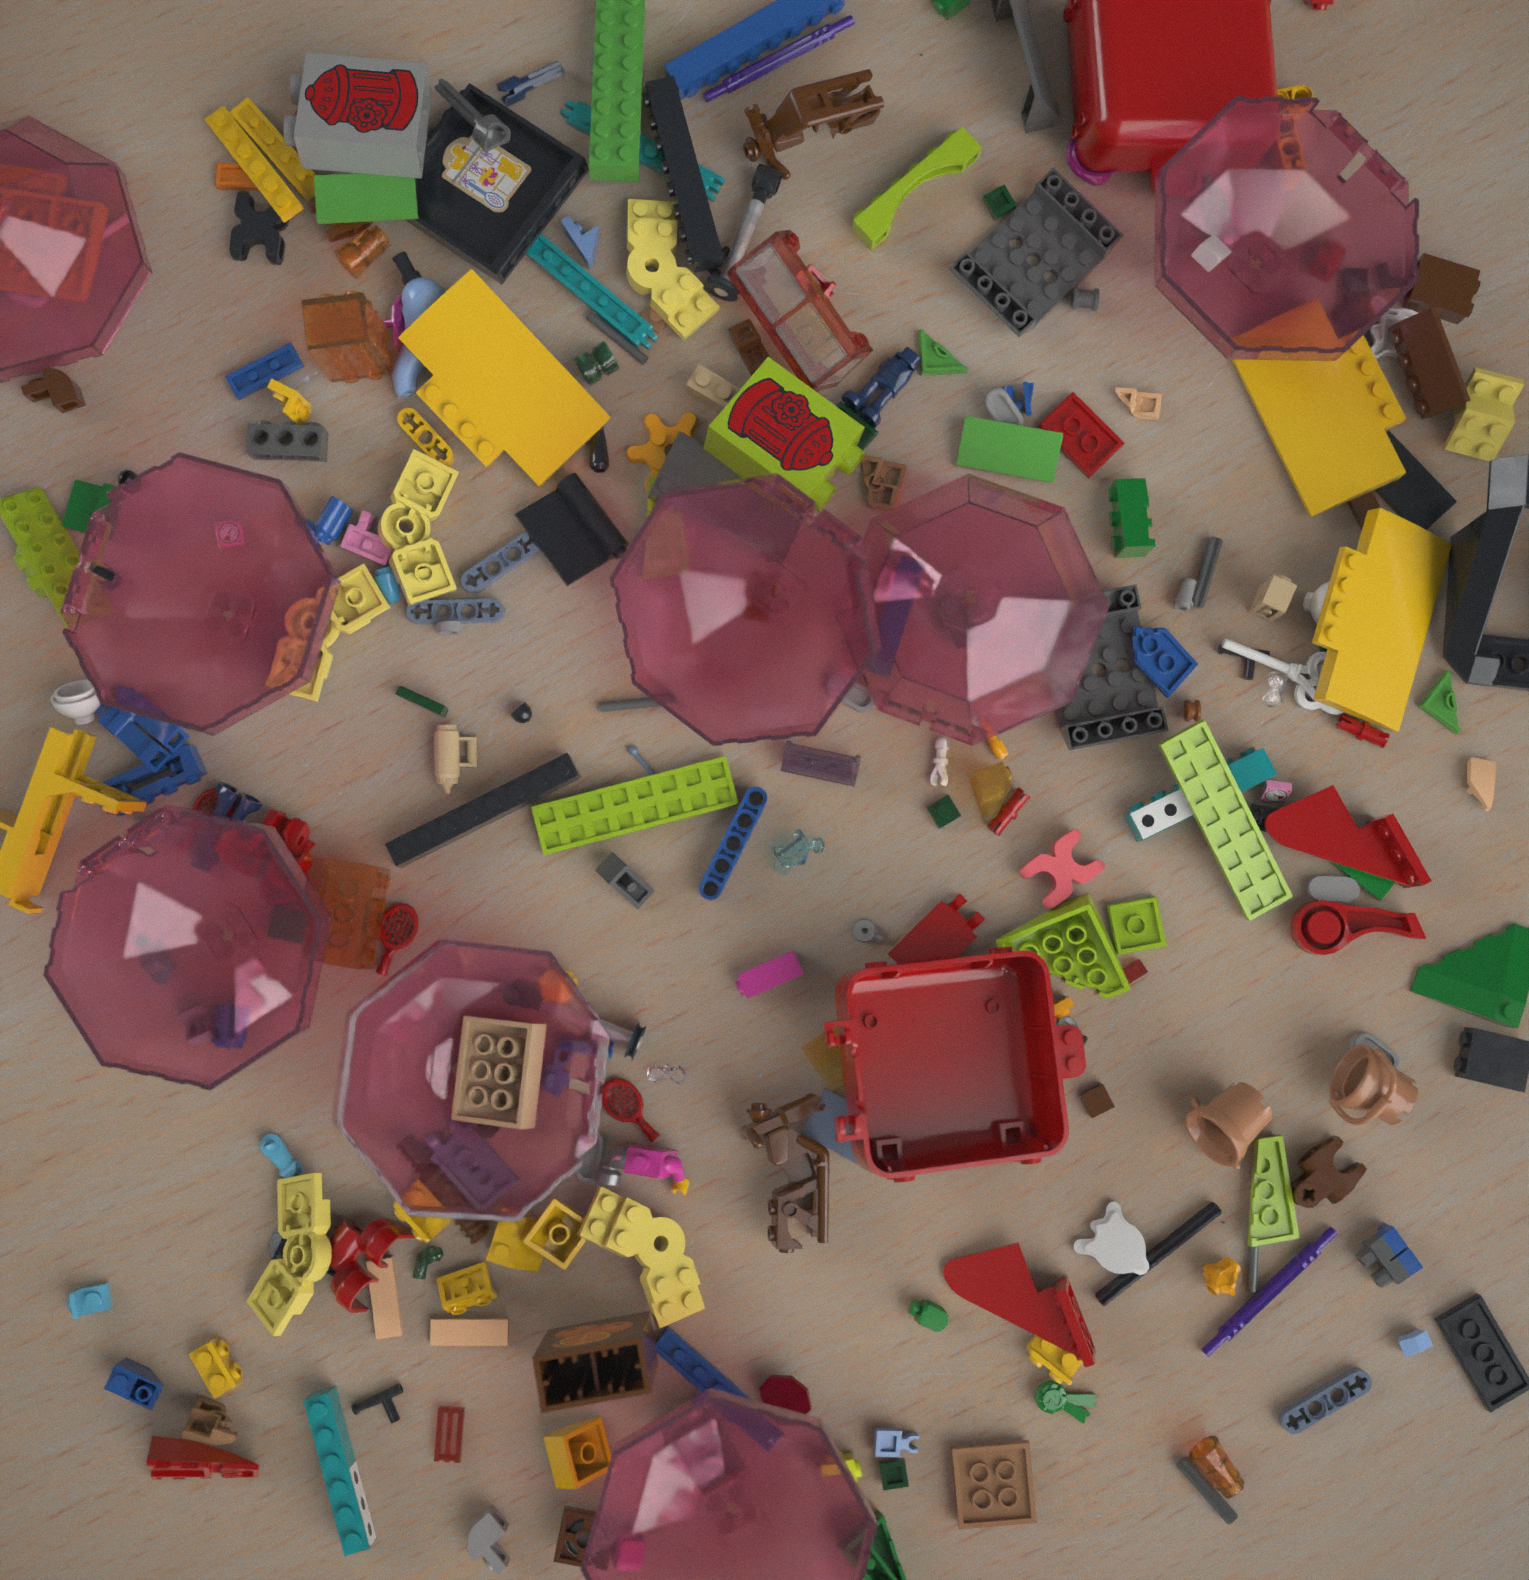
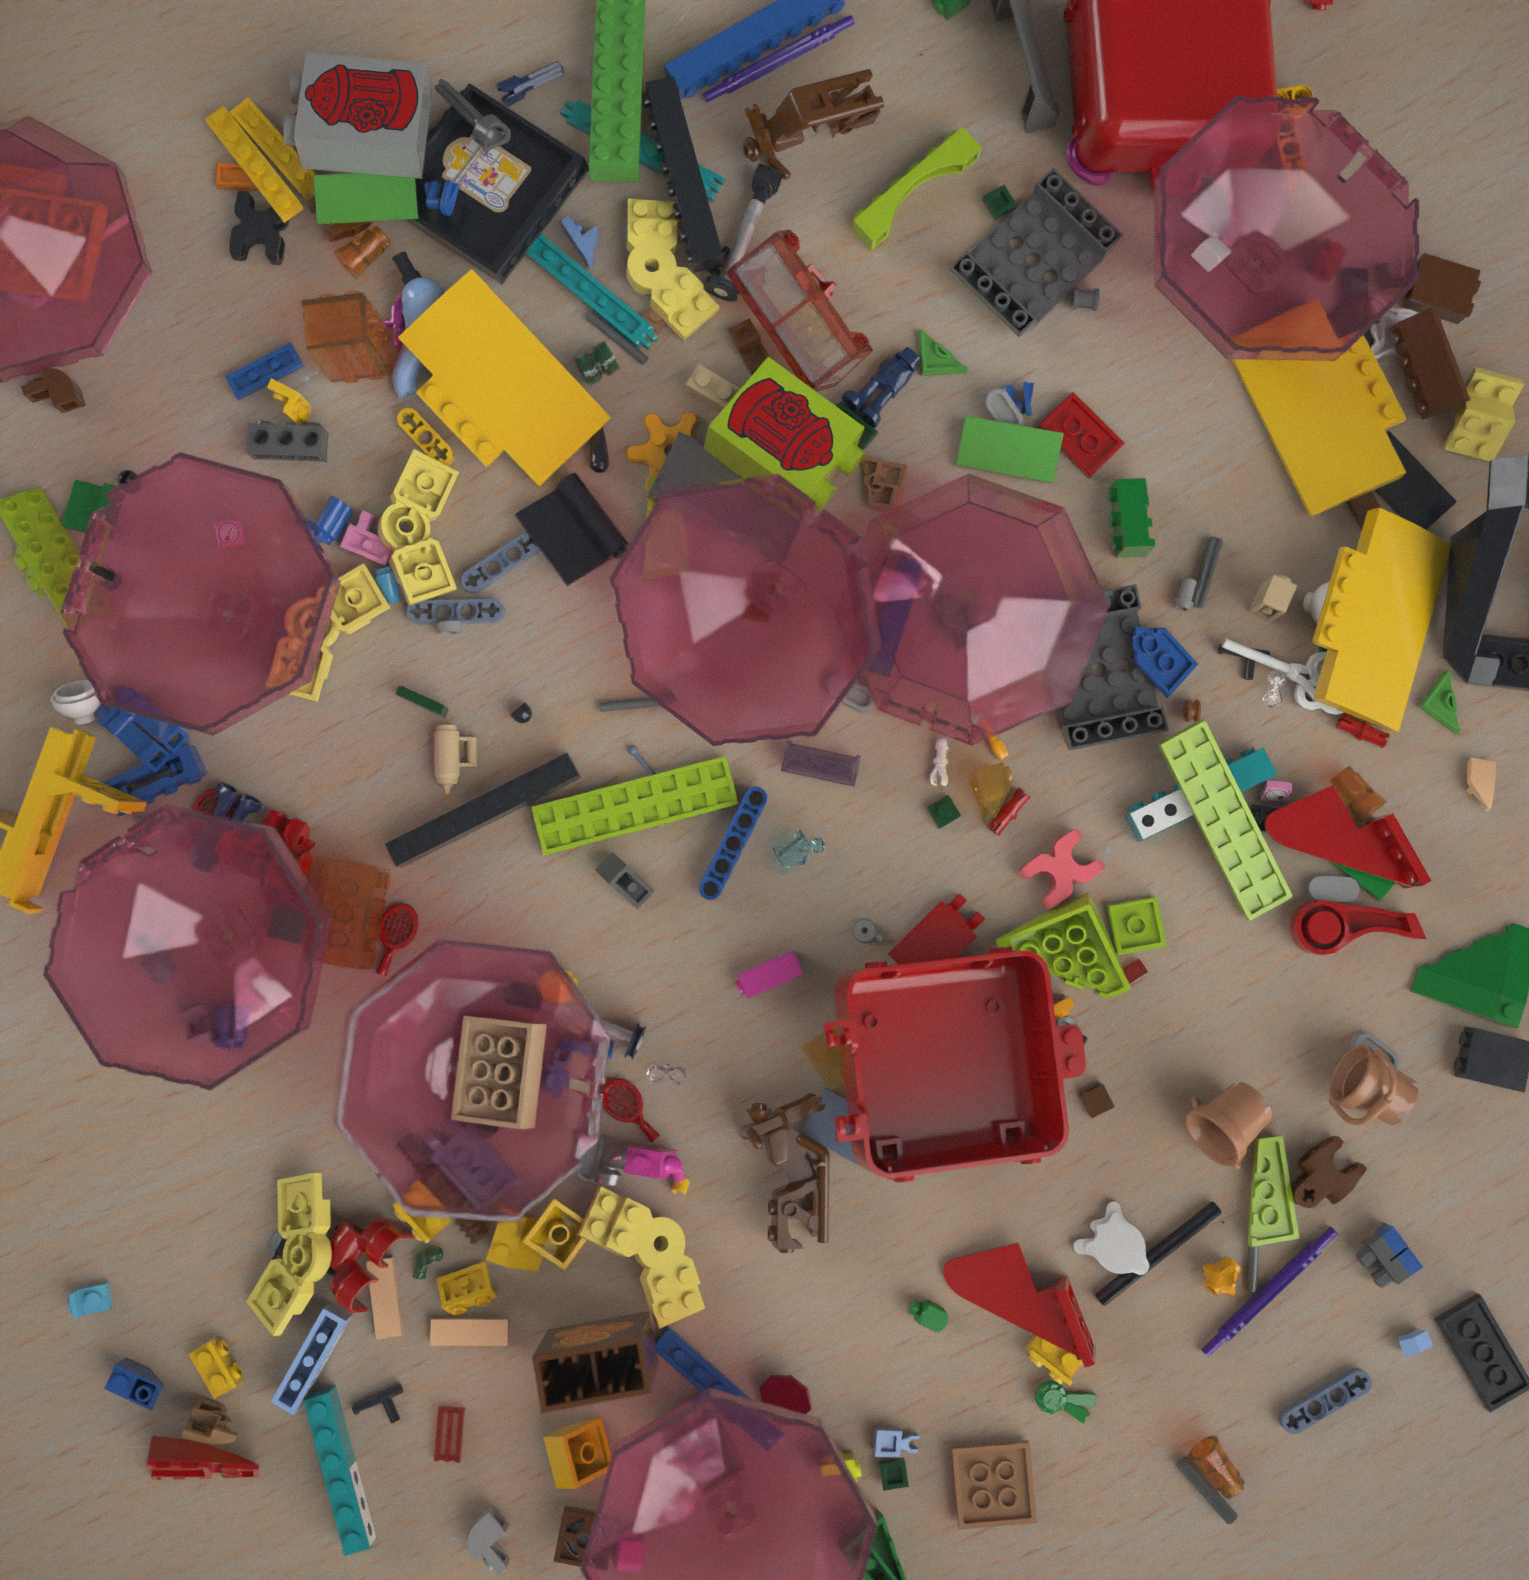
medium azure piece [260,1134,303,1178] -> none
light nougat slope [1115,387,1162,421] -> none
none -> light blue brick [271,1302,353,1415]
none -> blue piece [424,180,460,216]
none -> clear orange plant [1330,766,1387,823]

